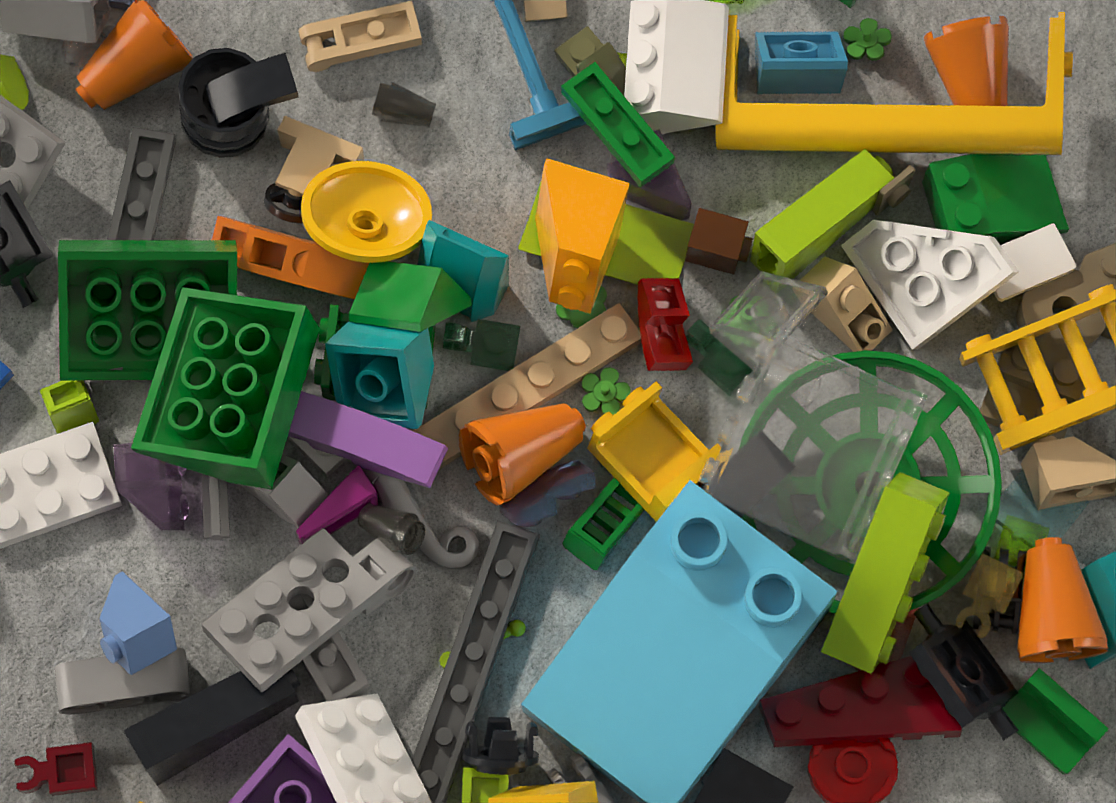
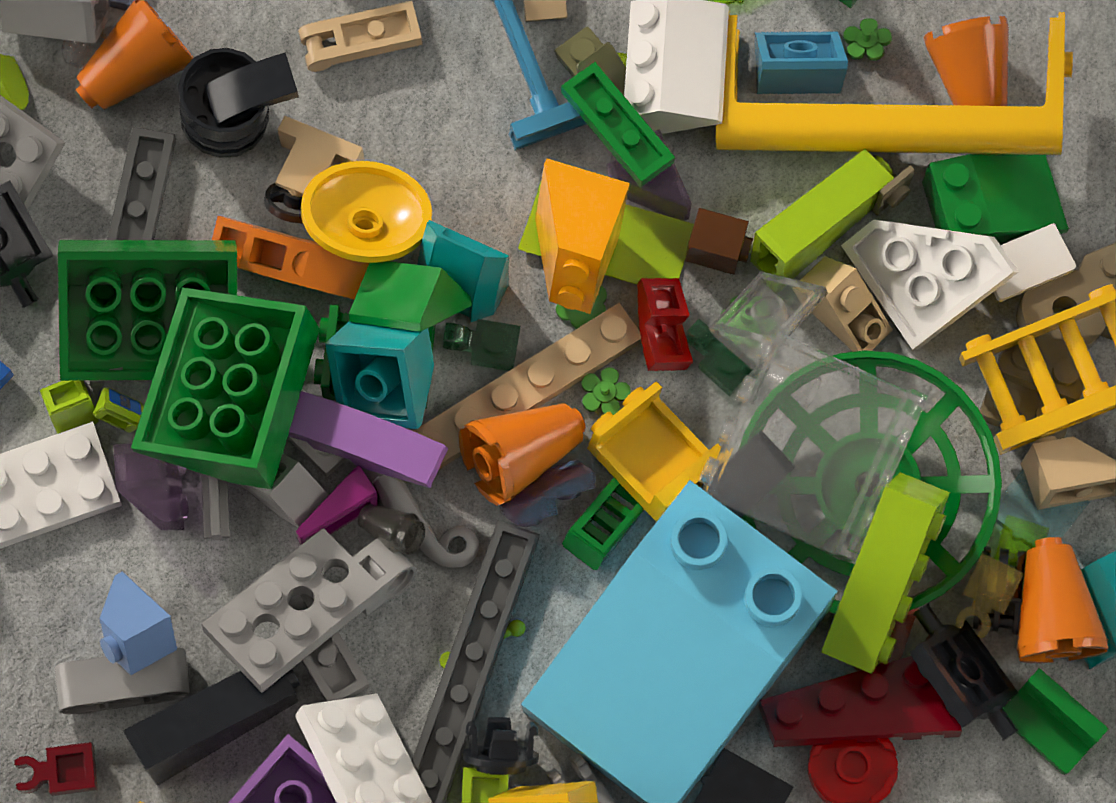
clear smoke cone [371,81,436,128] -> none
none -> lime slope [92,387,144,433]

